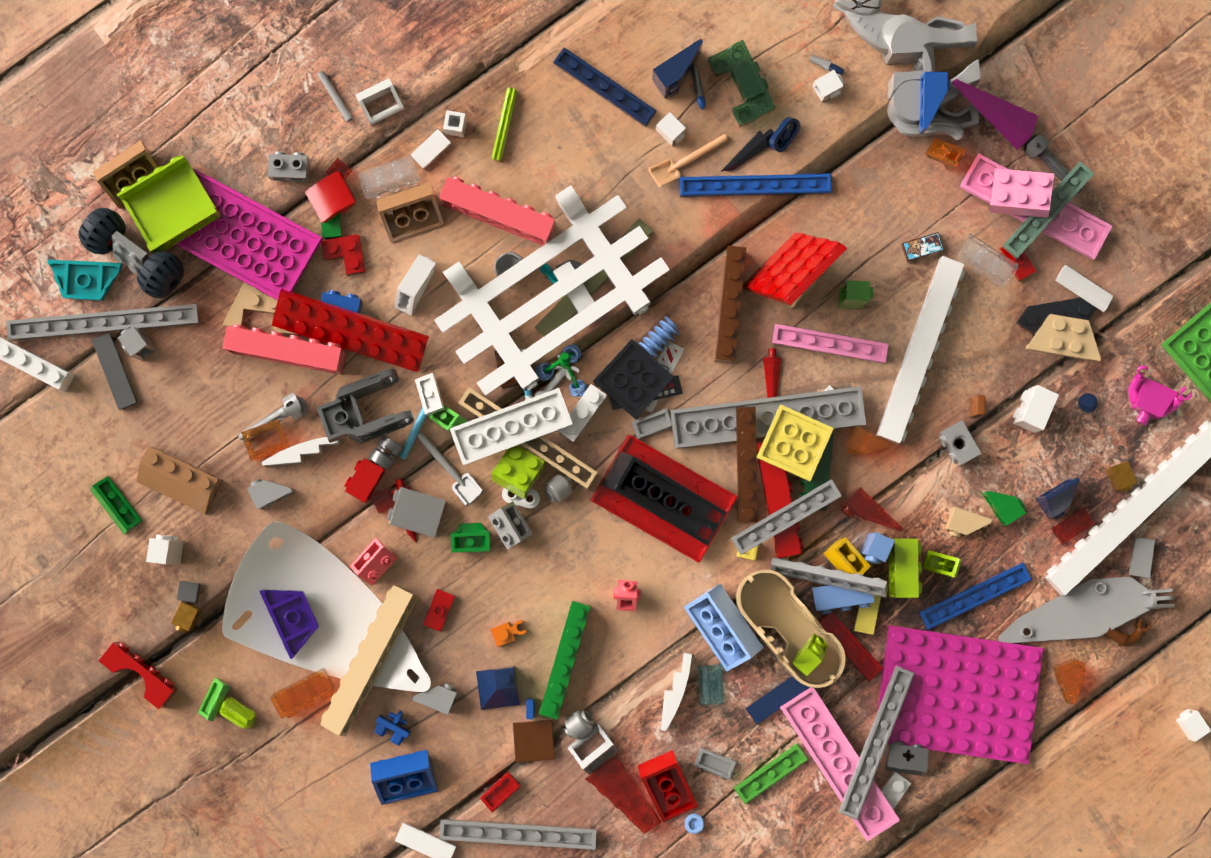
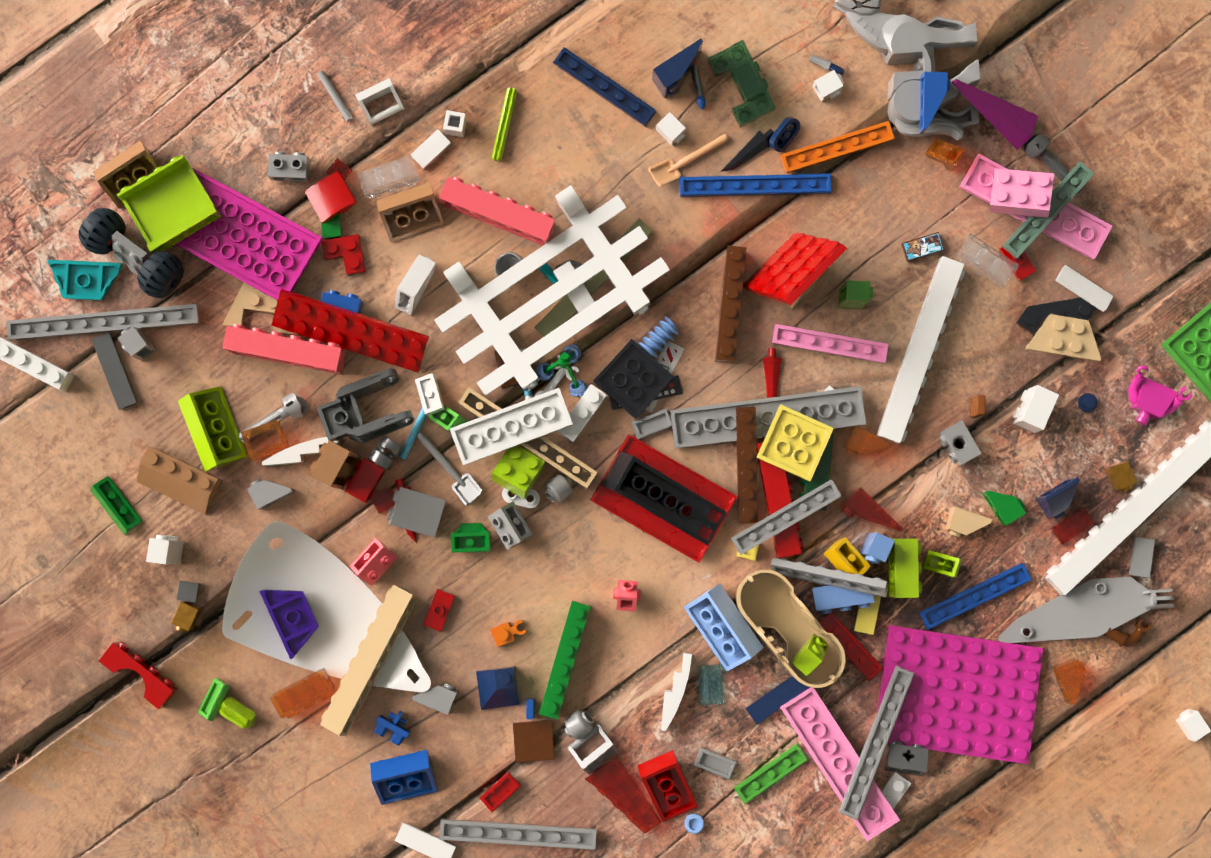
none -> lime slope [178,386,248,472]
none -> medium nougat brick [309,441,361,490]
none -> orange plate [780,121,895,174]

